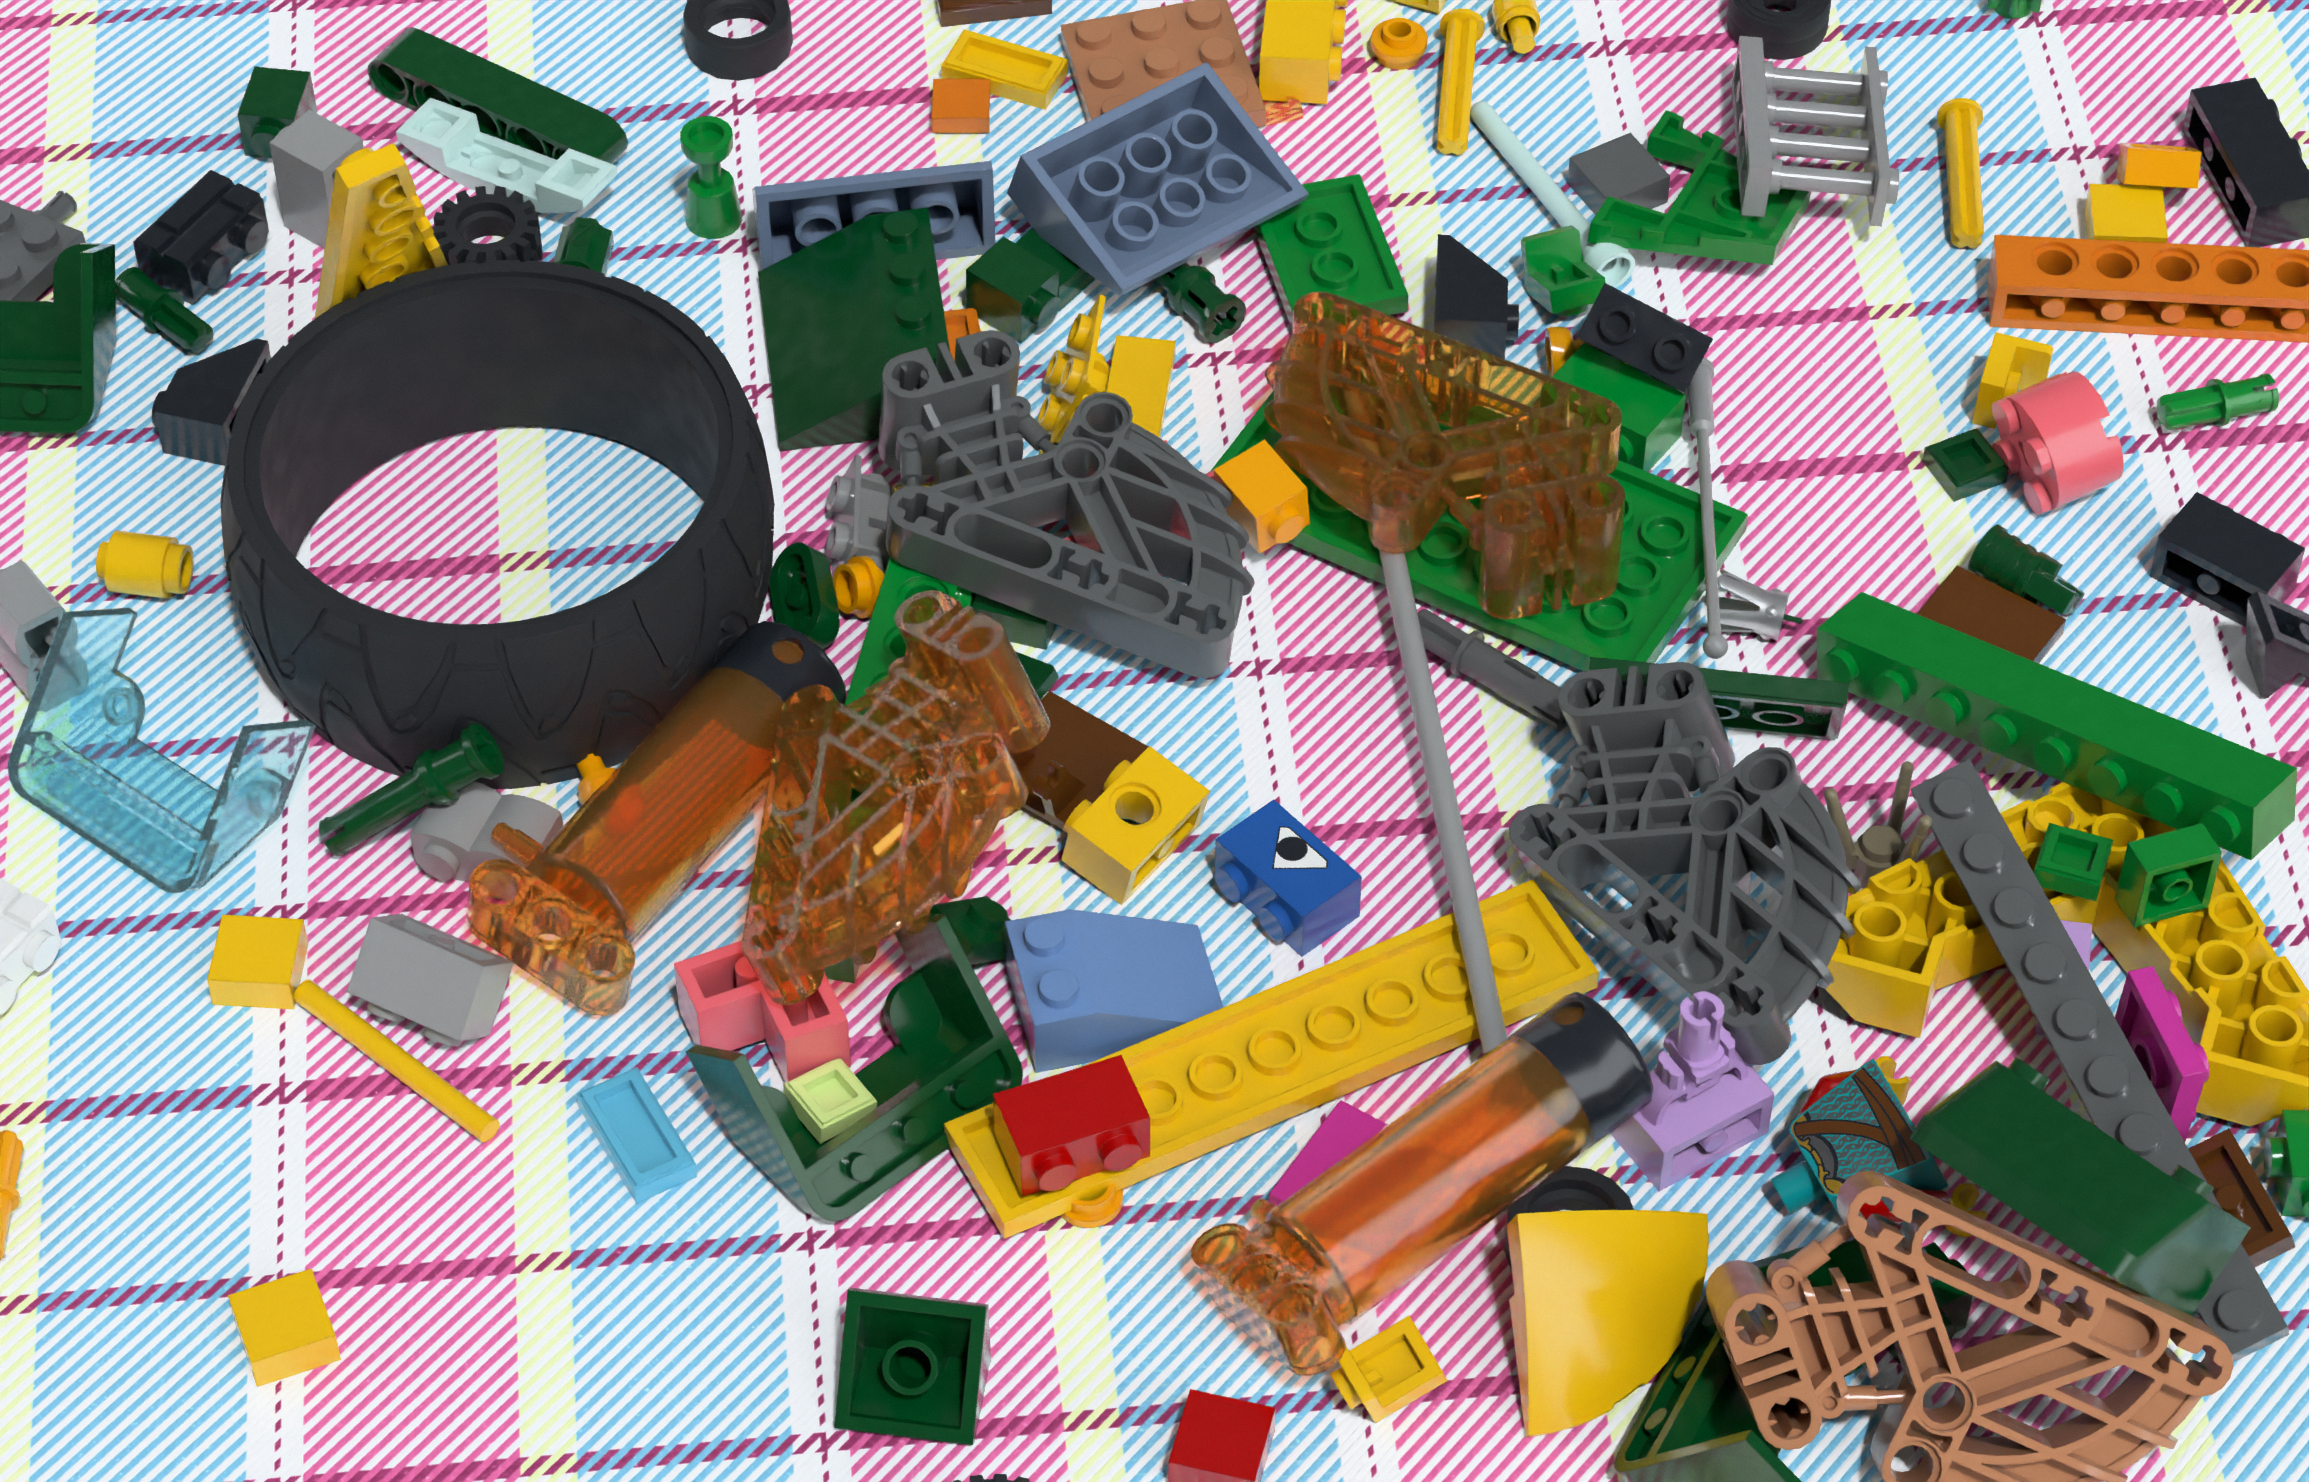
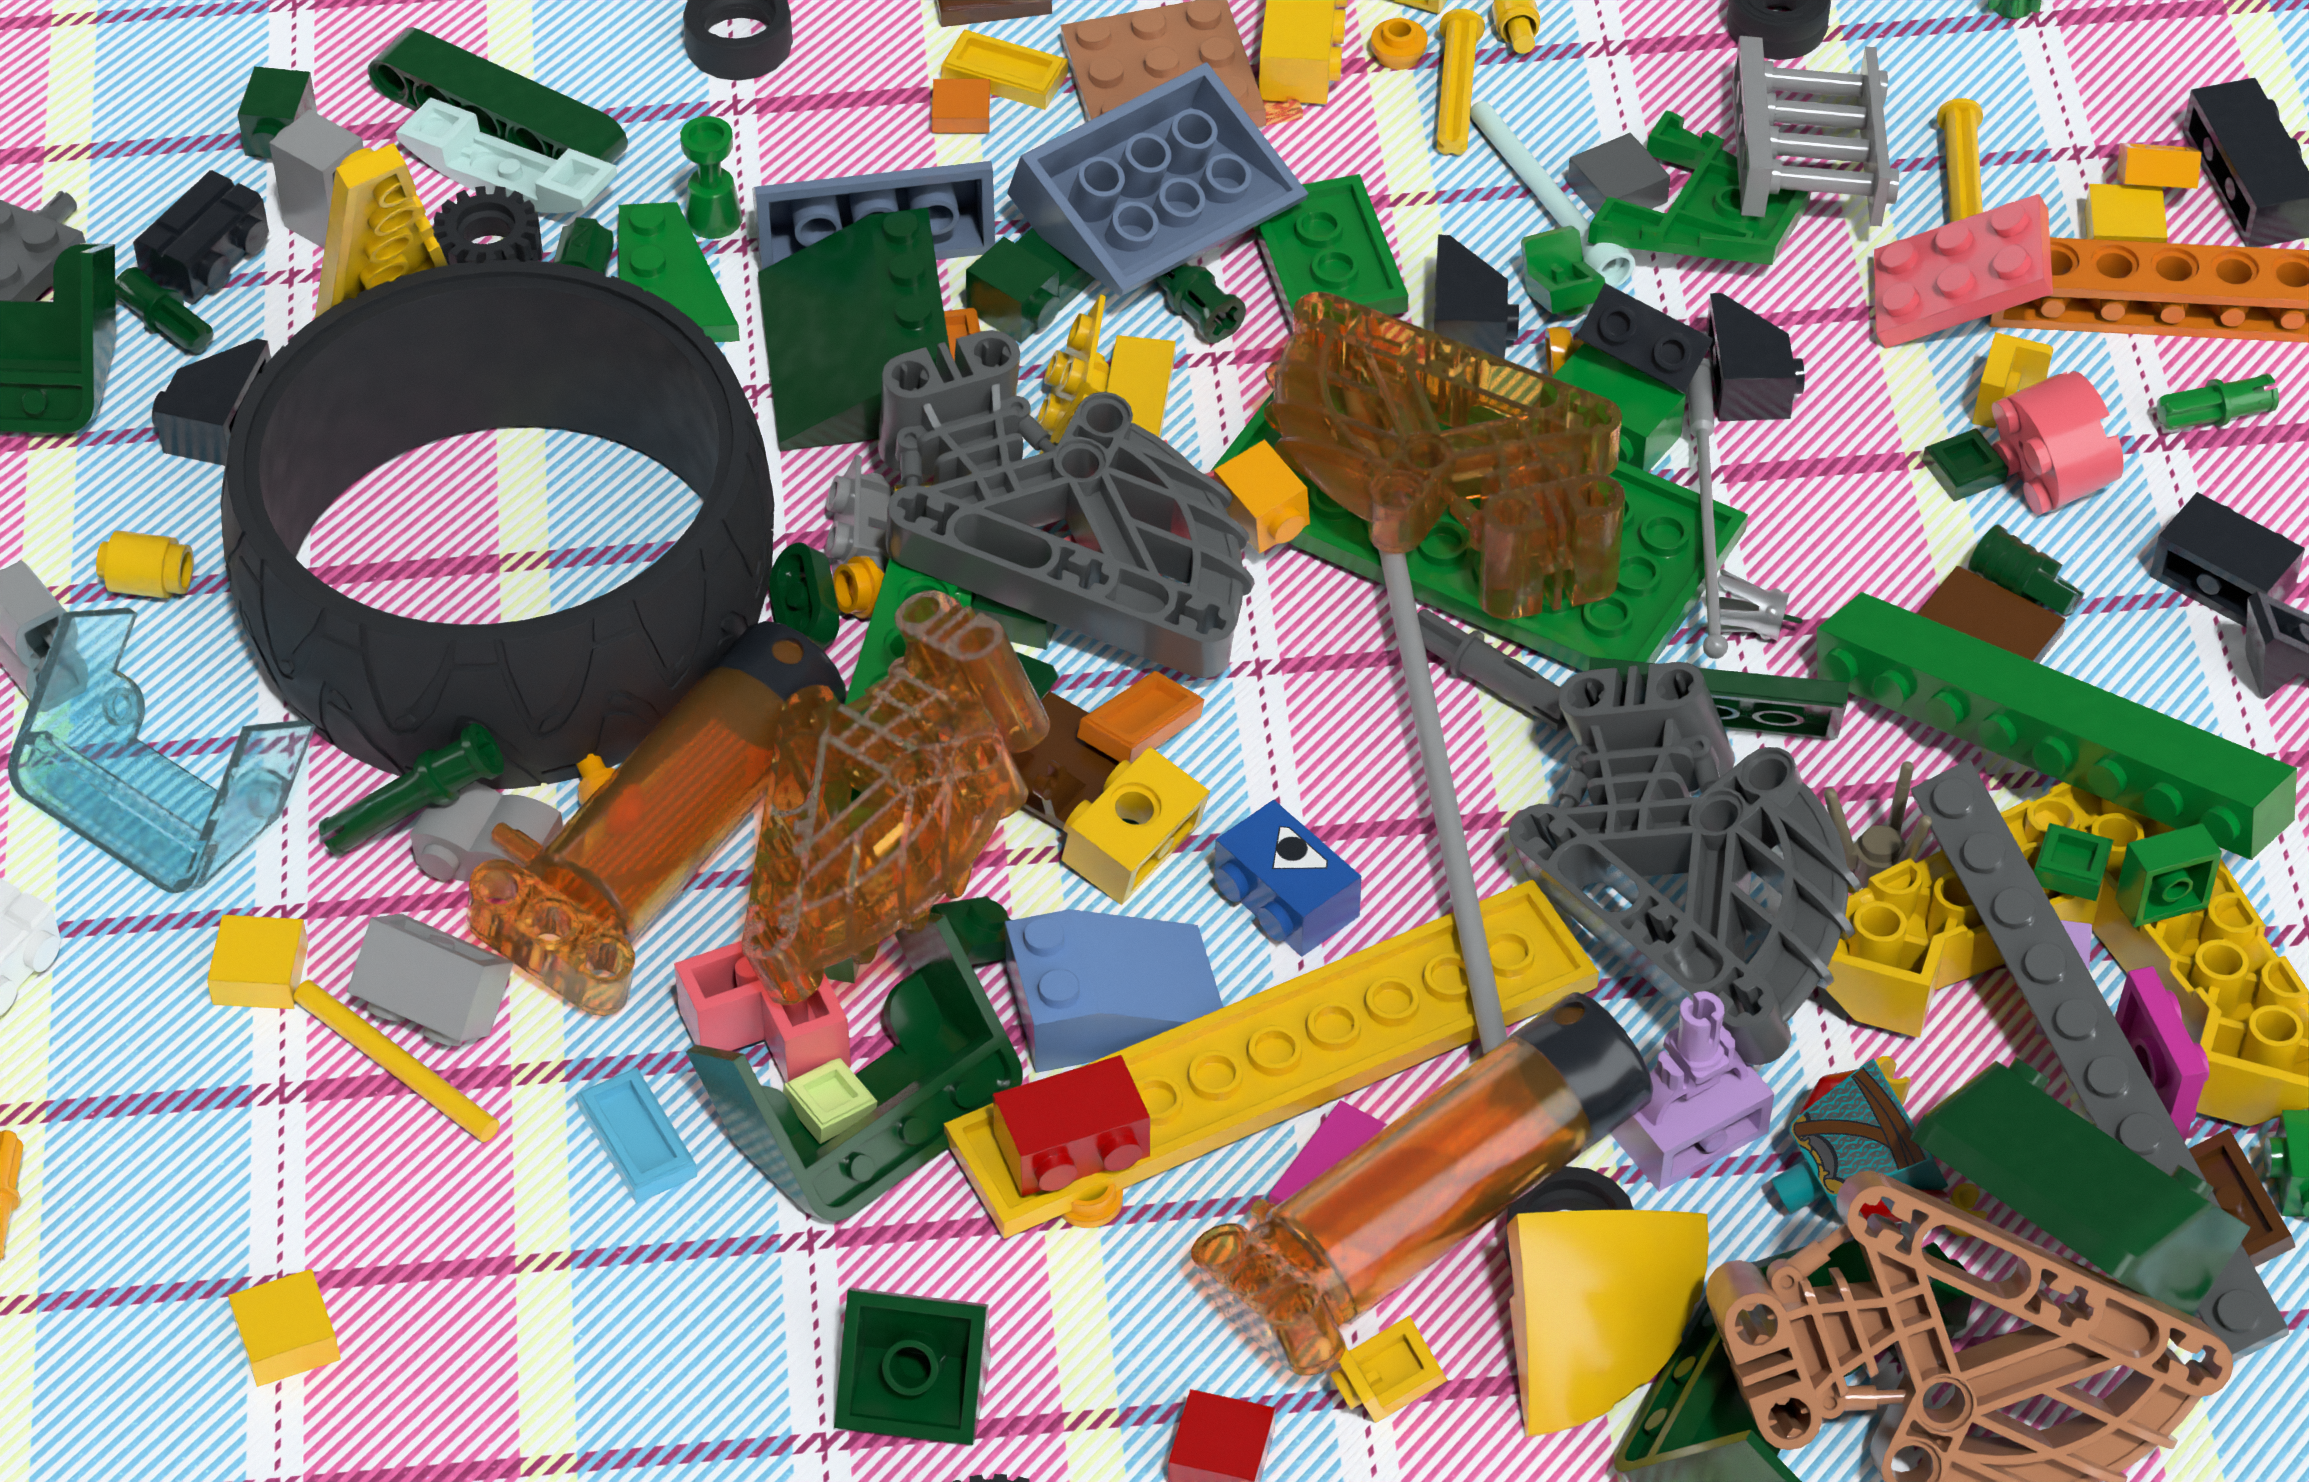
none -> green wing [618,202,740,342]
none -> orange tile [1077,671,1205,763]
none -> black slope [1705,293,1805,422]
none -> coral plate [1874,194,2053,348]

